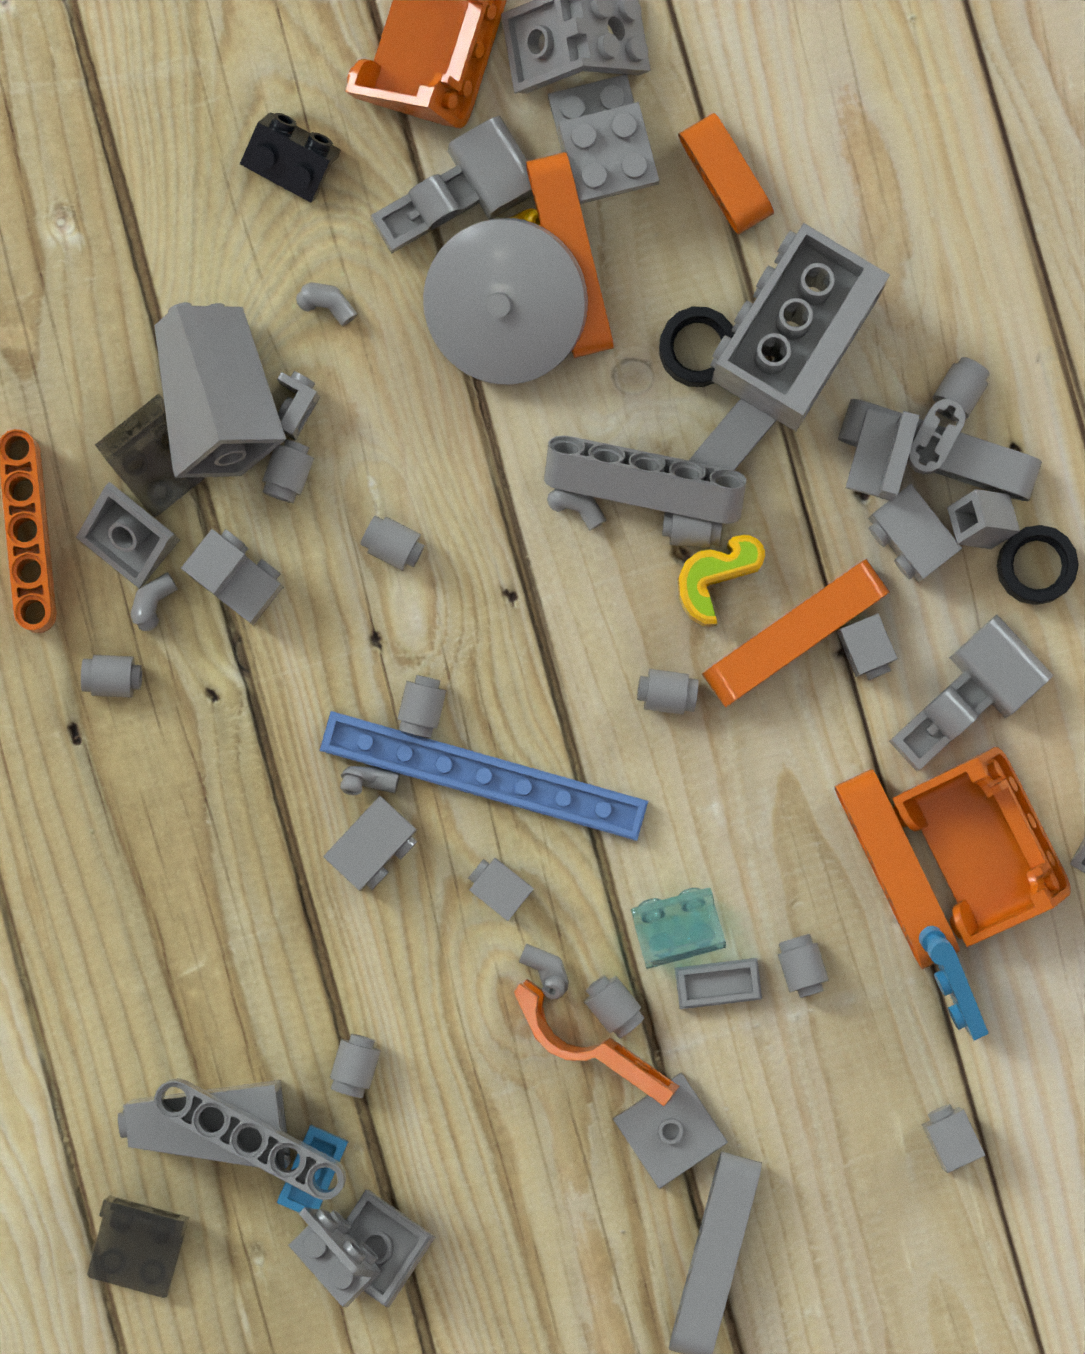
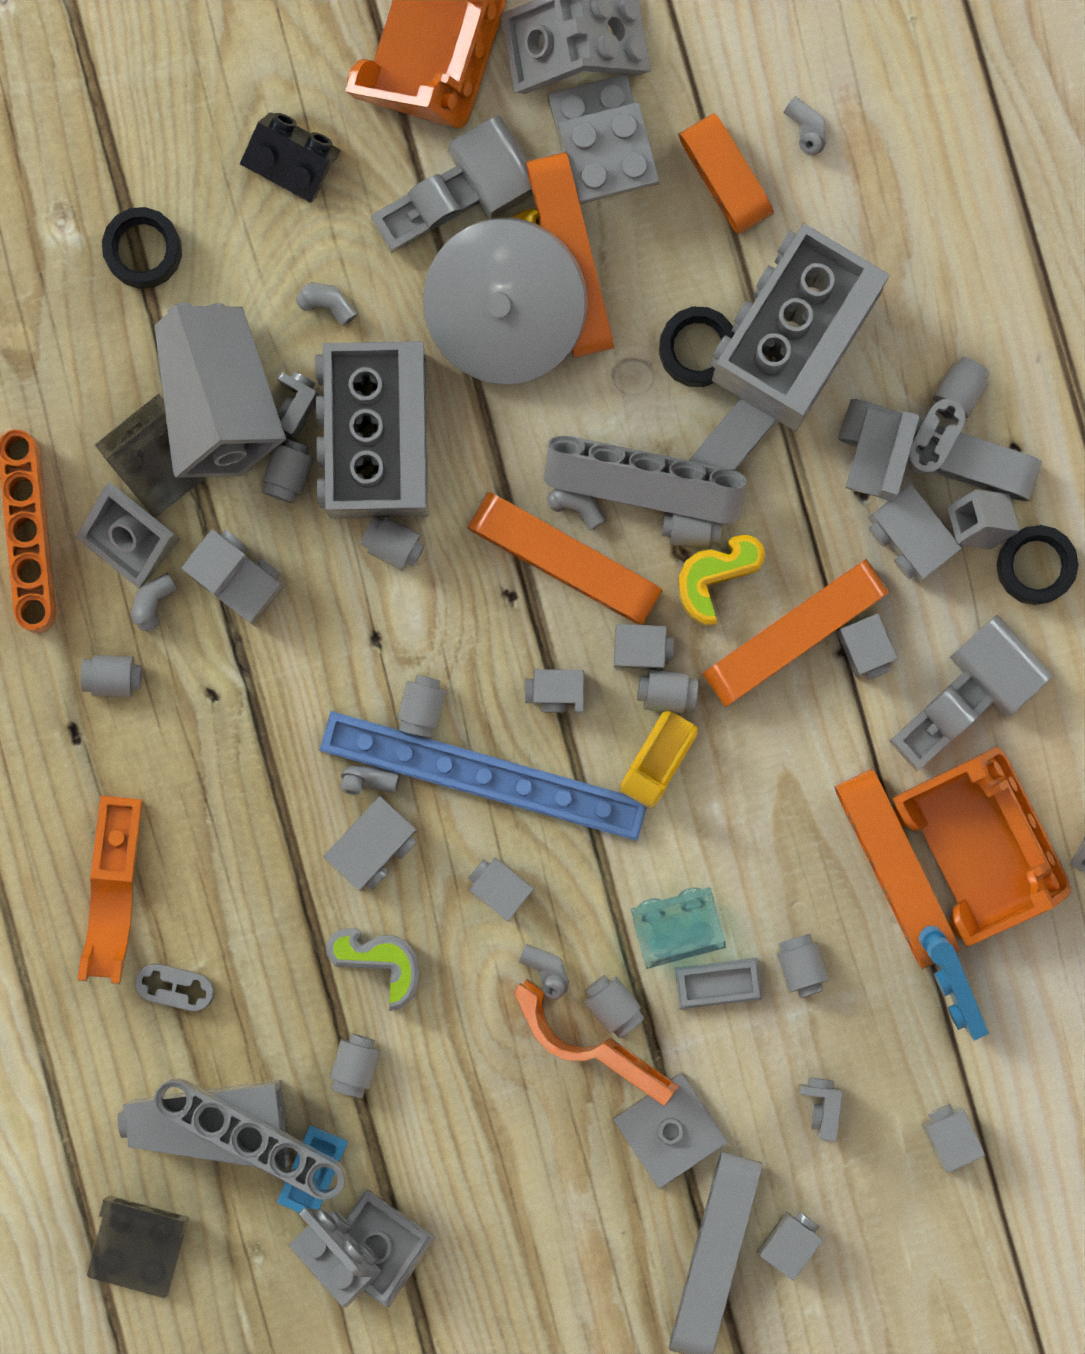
none -> orange piece [78,796,143,985]
none -> black tyre [102,207,182,289]
none -> light grey beam [135,964,215,1011]
none -> light grey brick [315,341,428,518]
none -> animal [326,928,420,1011]
none -> orange beam [467,492,663,625]
none -> light grey brick [525,669,584,713]
none -> light grey brick [614,624,674,670]
none -> yellow animal [619,711,699,809]
none -> light grey brick [757,1211,823,1281]
none -> light grey arm [783,96,826,155]
none -> light grey bracket [798,1078,843,1141]

